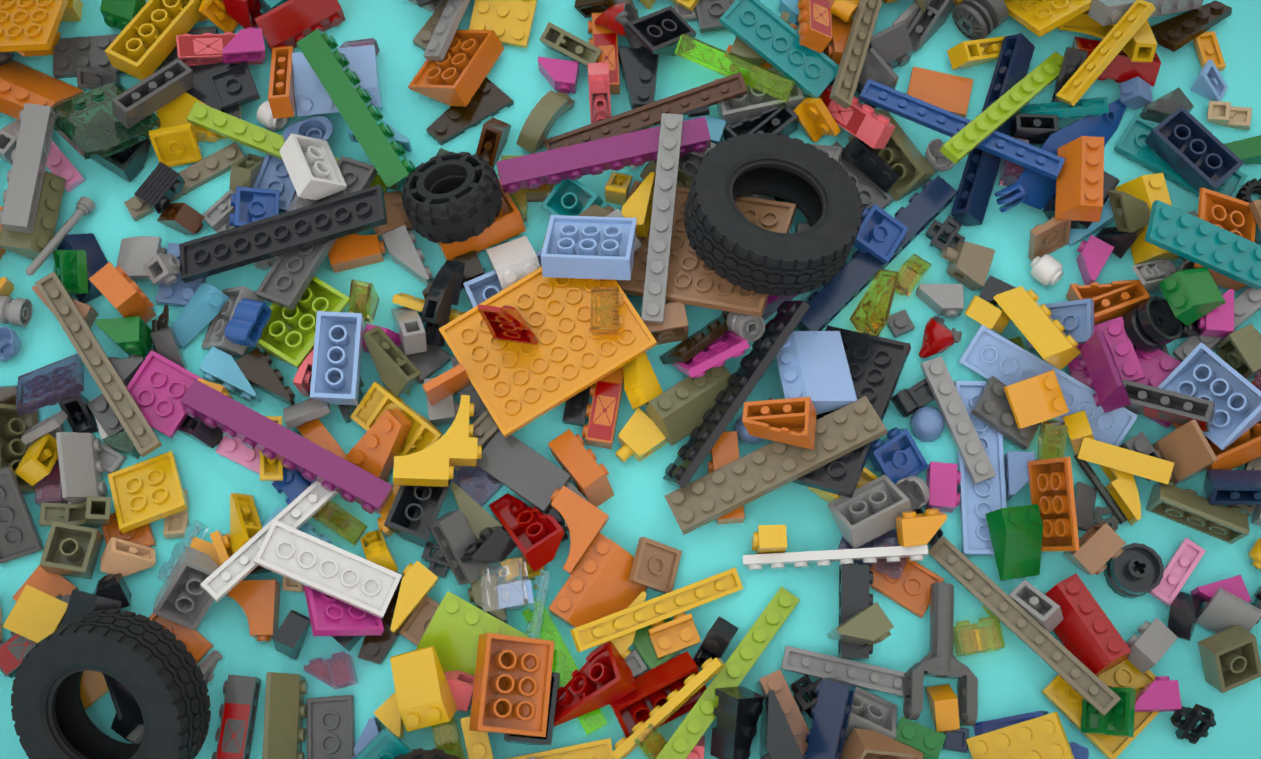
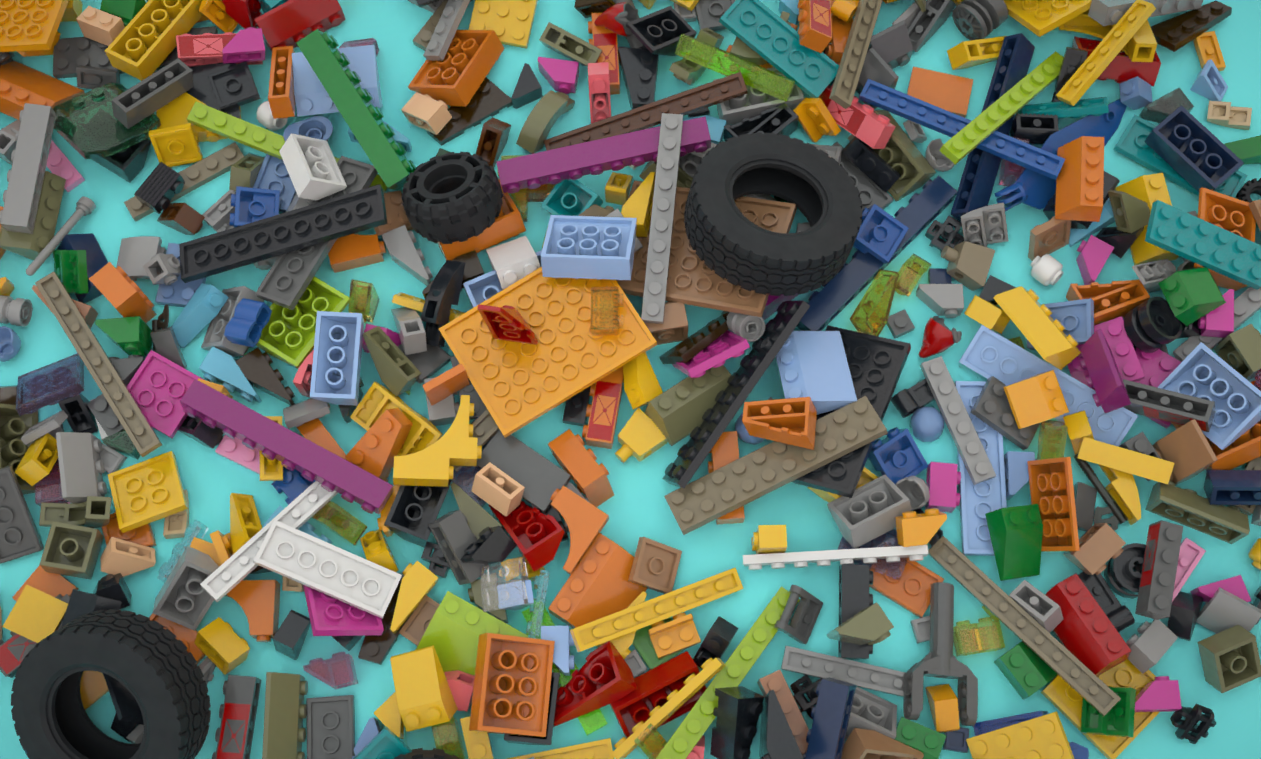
none -> light nougat brick [76,6,125,46]
none -> yellow brick [194,617,250,675]
none -> light nougat brick [401,92,452,135]
none -> light nougat brick [471,462,525,517]
none -> black slope [511,63,543,109]
none -> light blue slope [541,626,574,676]
none -> olive arch [669,27,724,85]
none -> dark grey plate [774,585,823,644]
none -> light grey tile [903,120,927,143]
none -> light grey tile [910,616,930,644]
none -> dark blue tile [928,268,952,284]
none -> light grey slope [961,203,1009,247]
none -> green slope [994,641,1058,700]
none -> black plate [1078,572,1135,632]
none -> dark grey brick [1135,520,1183,620]

